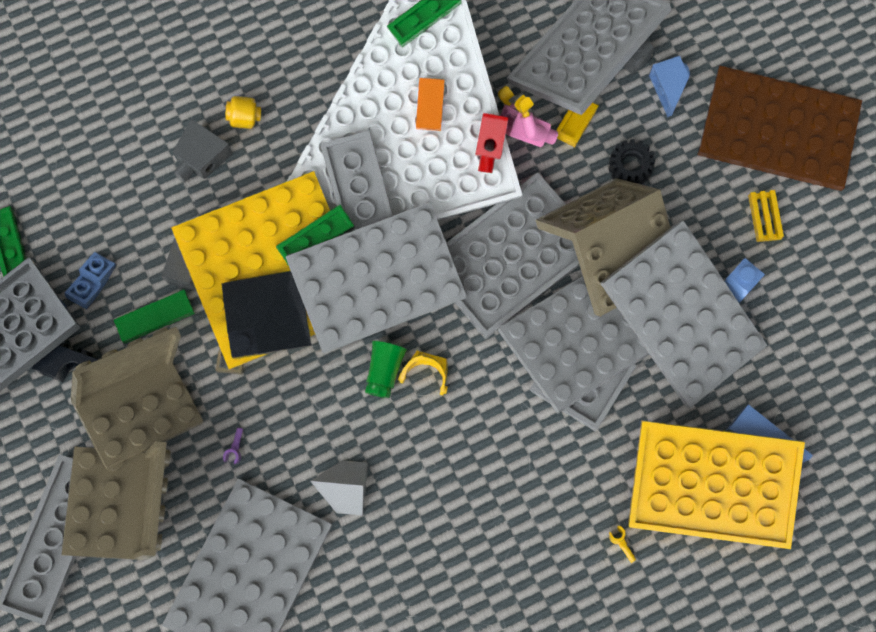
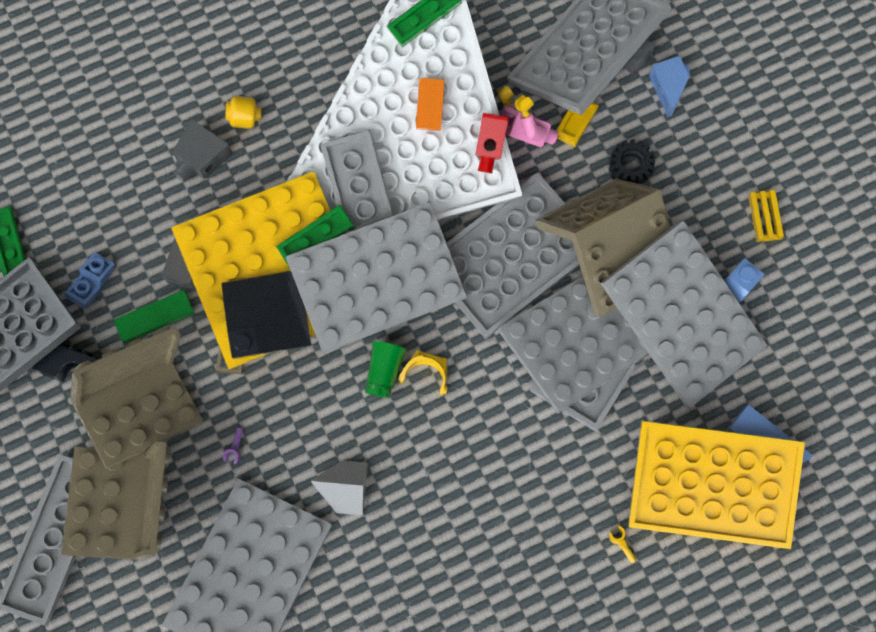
reddish brown plate [697,65,862,191] -> none

